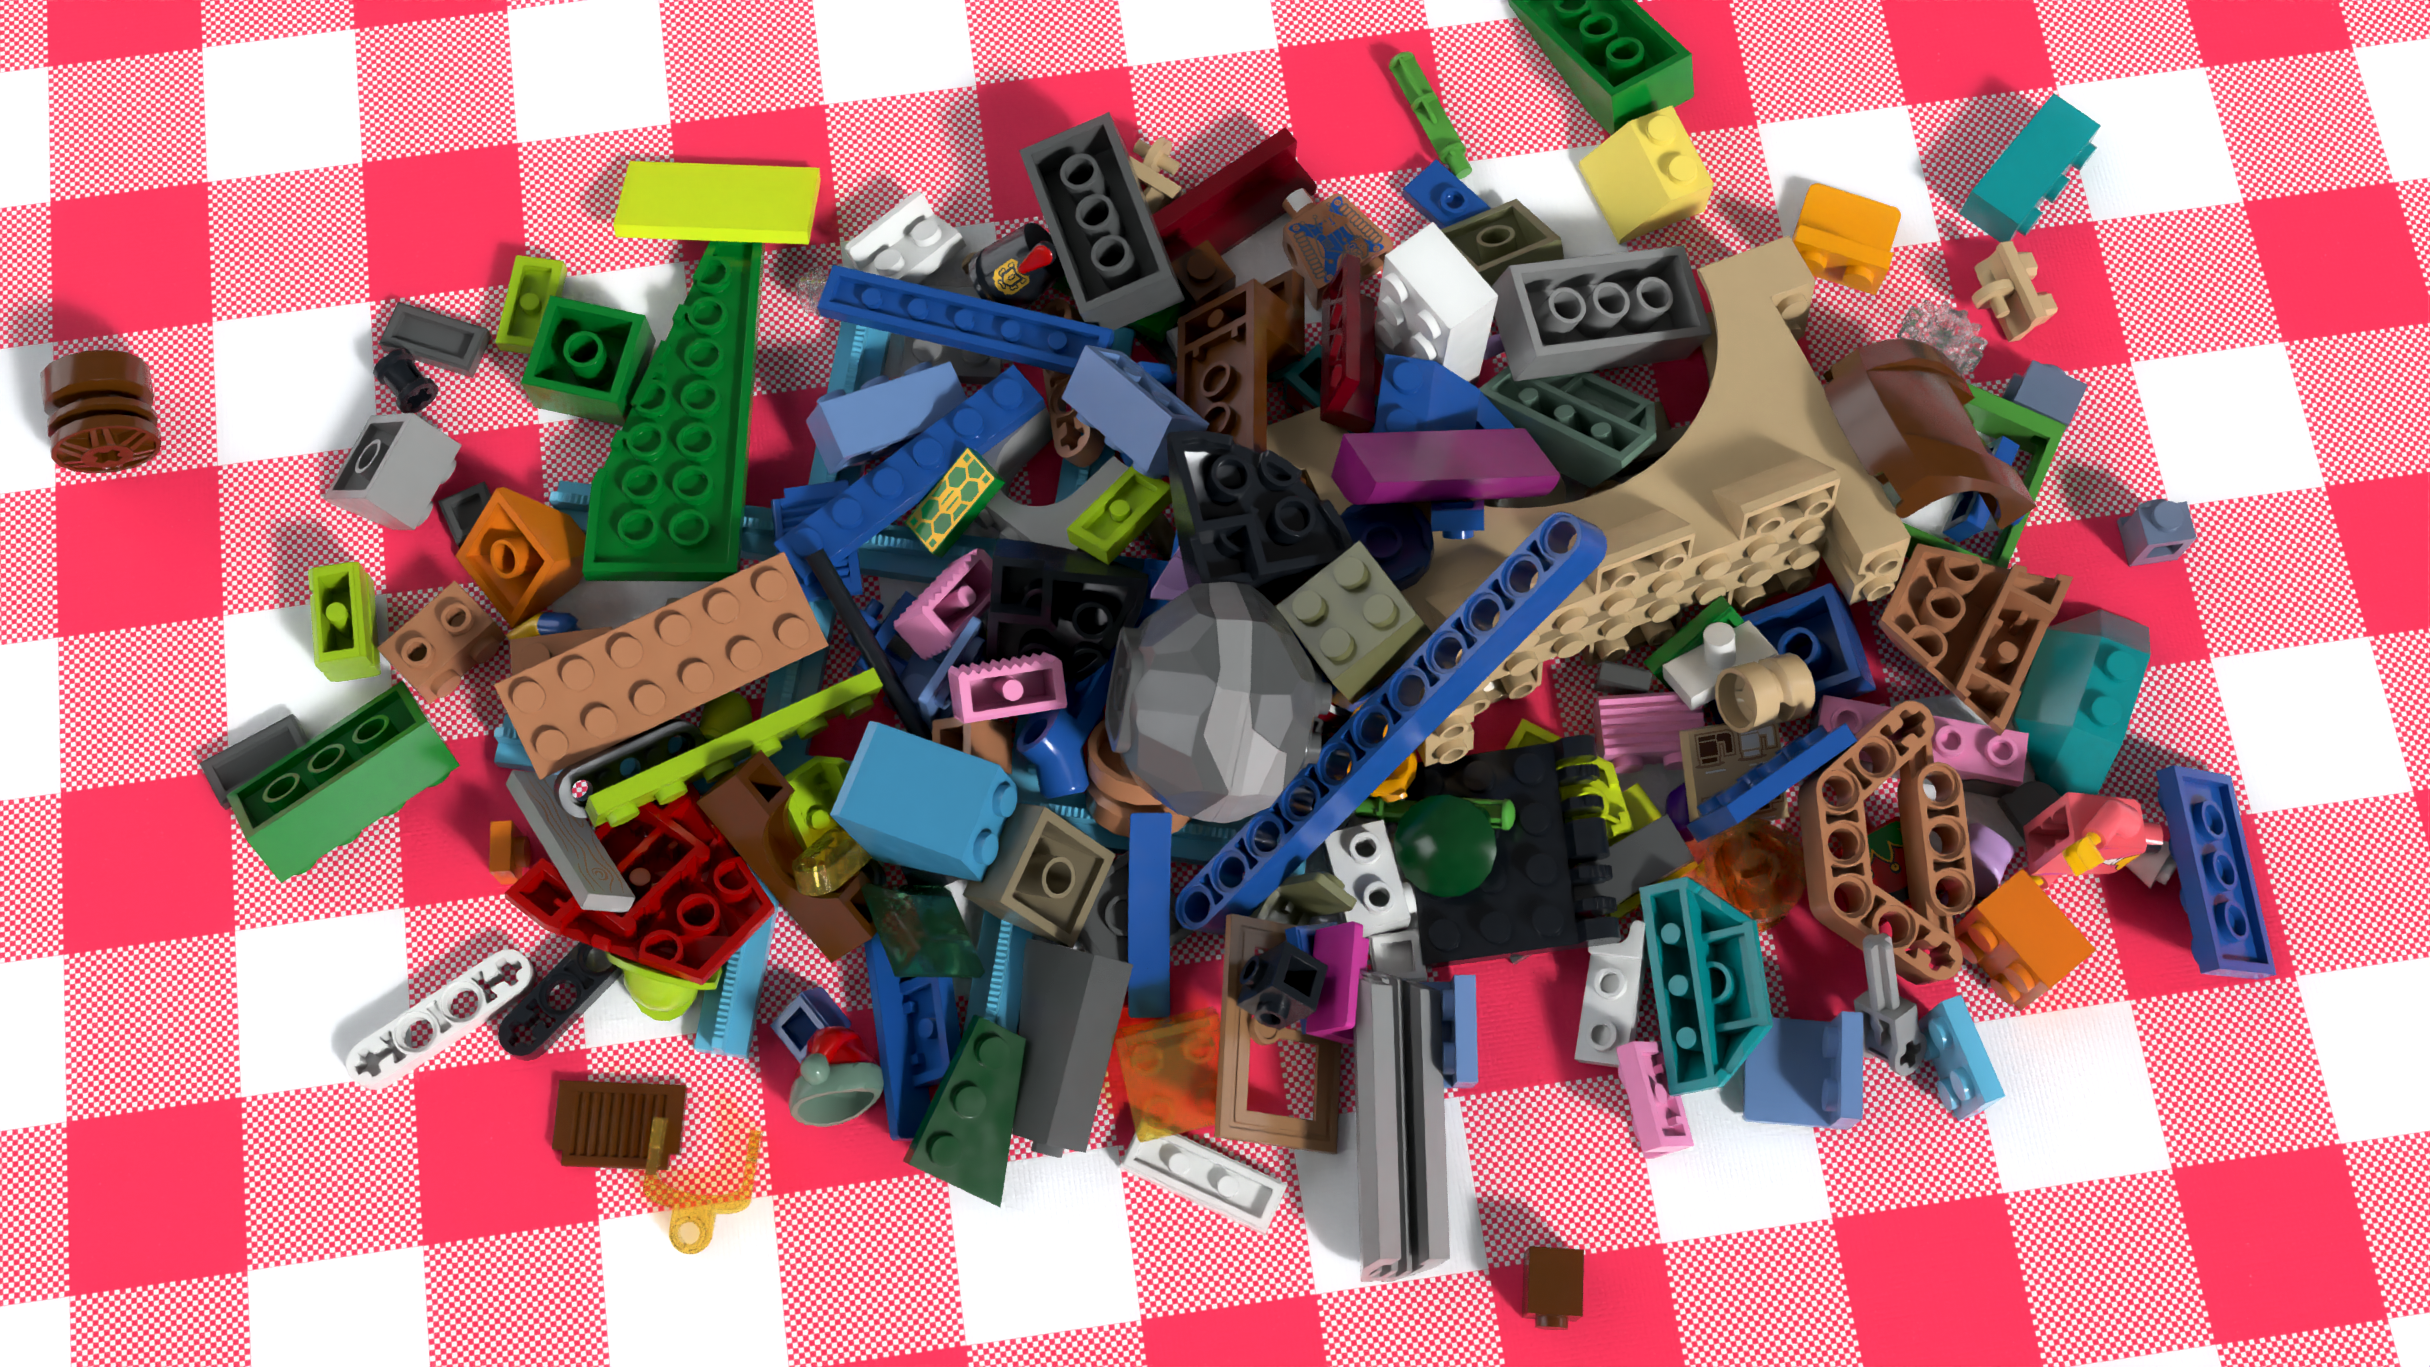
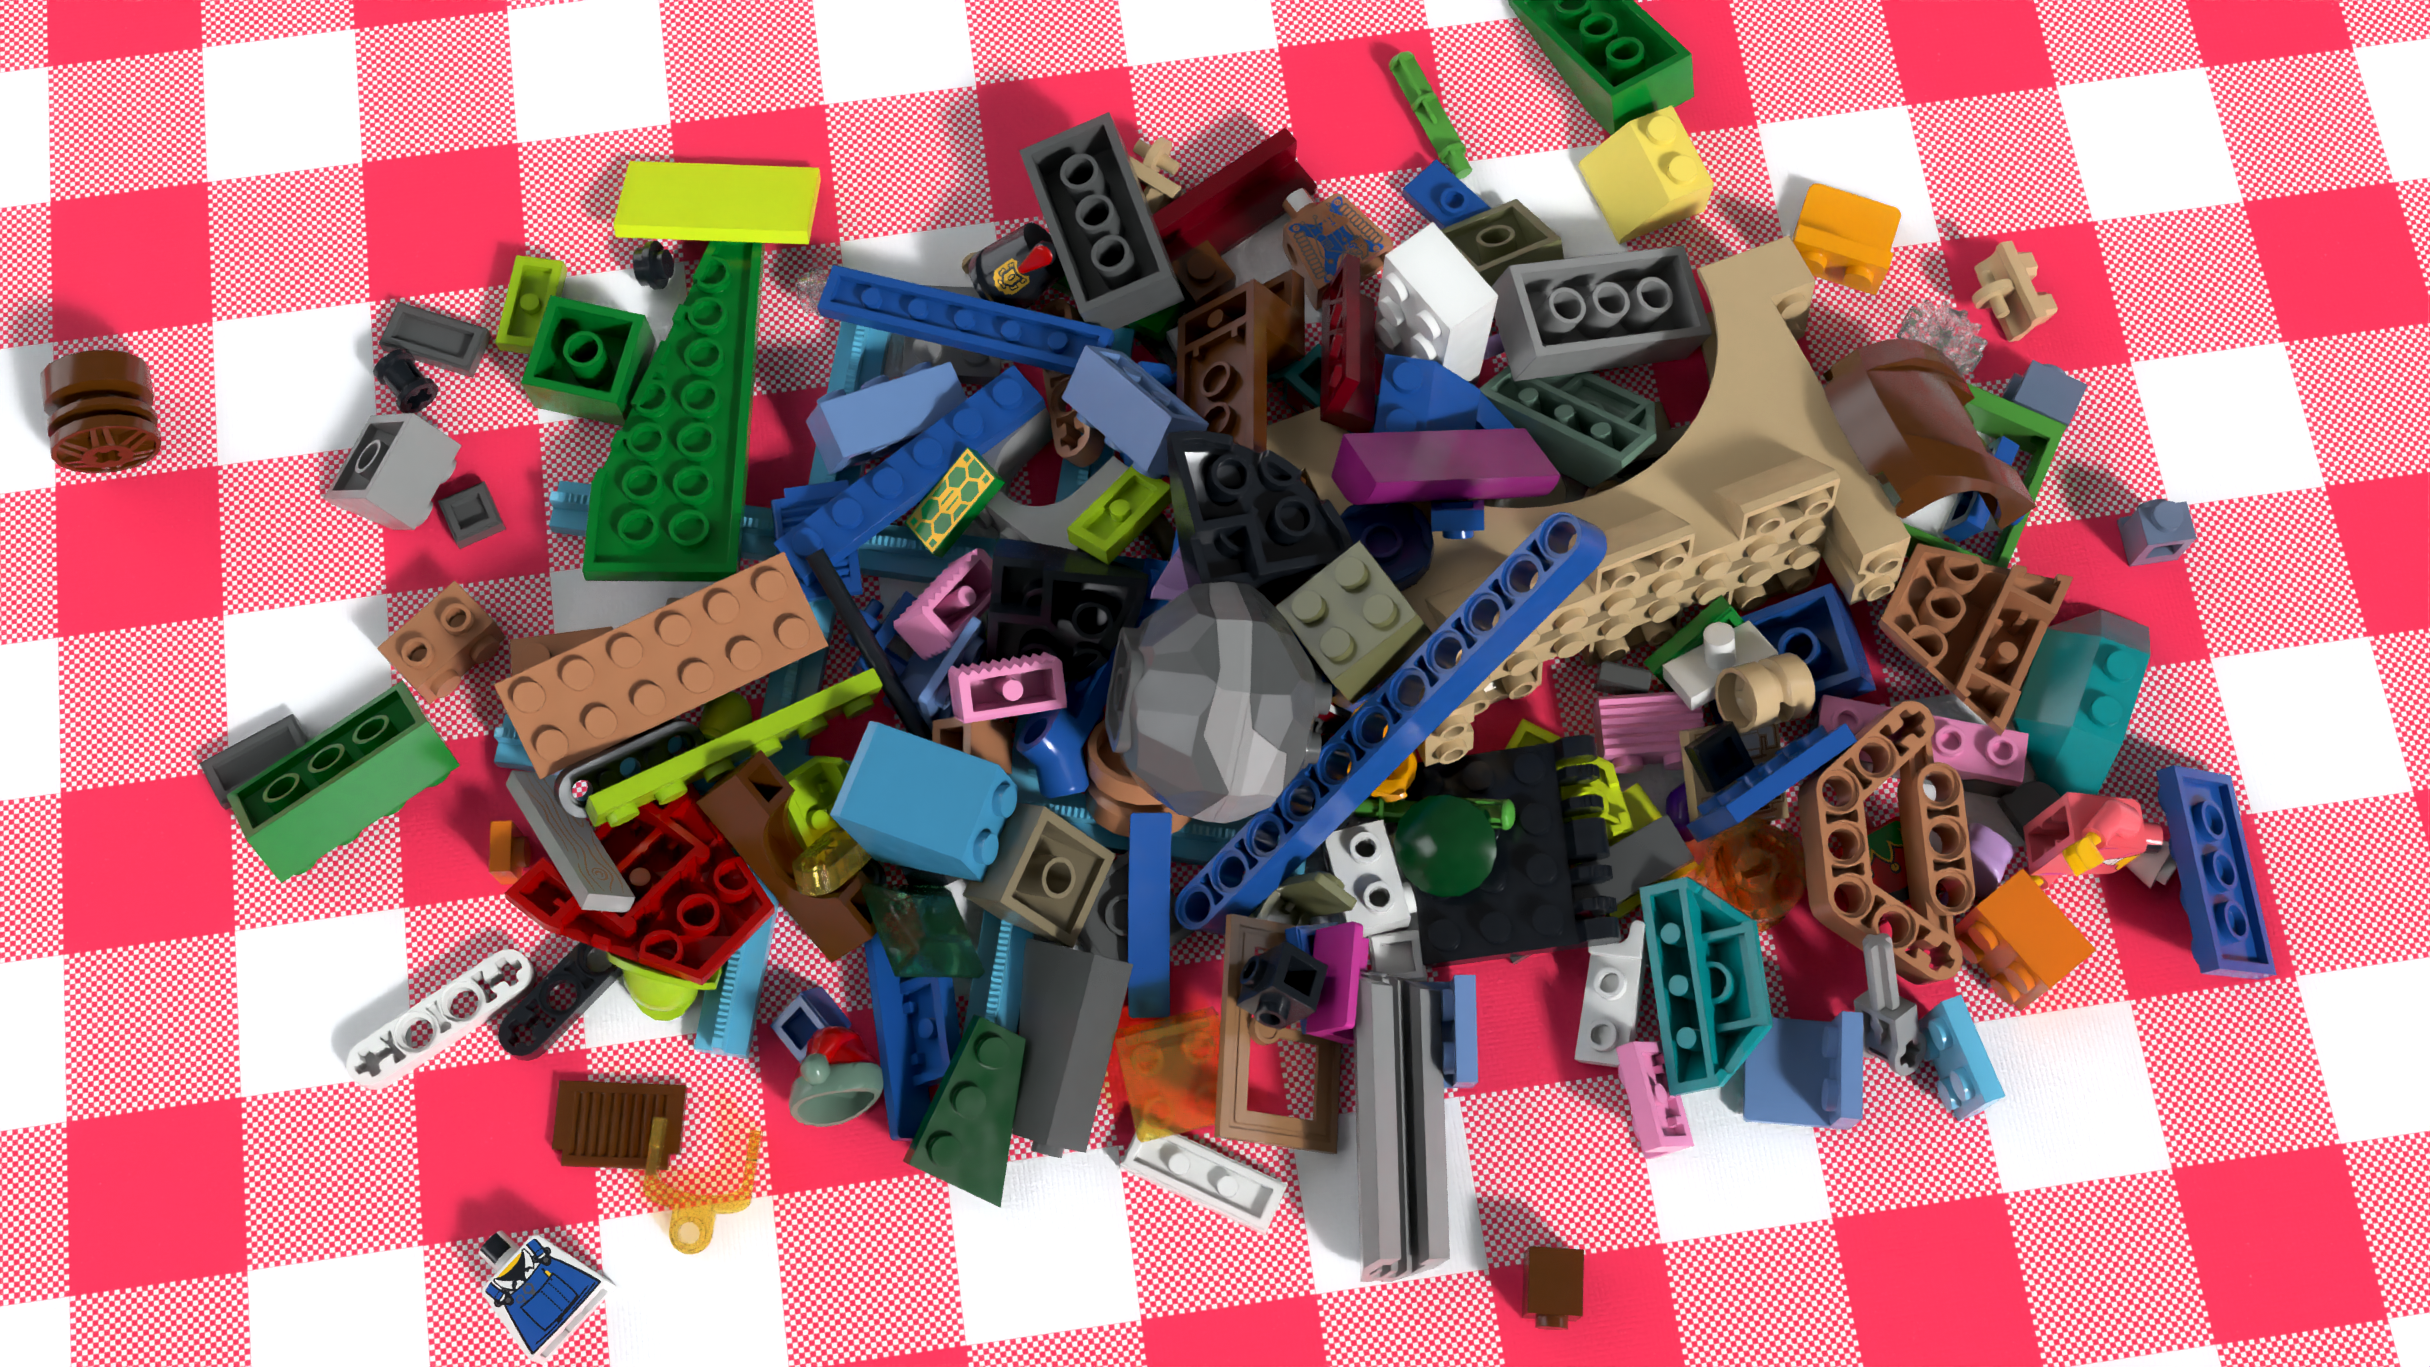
lime brick [308,561,381,682] -> none
orange slope [455,487,586,629] -> none
blue arm [505,612,582,641] -> none
white bracket [845,191,967,284] -> none
teal brick [1959,93,2101,243] -> none
none -> torso [478,1230,616,1365]
none -> black plate [633,241,674,290]
none -> black tile [1684,721,1755,793]

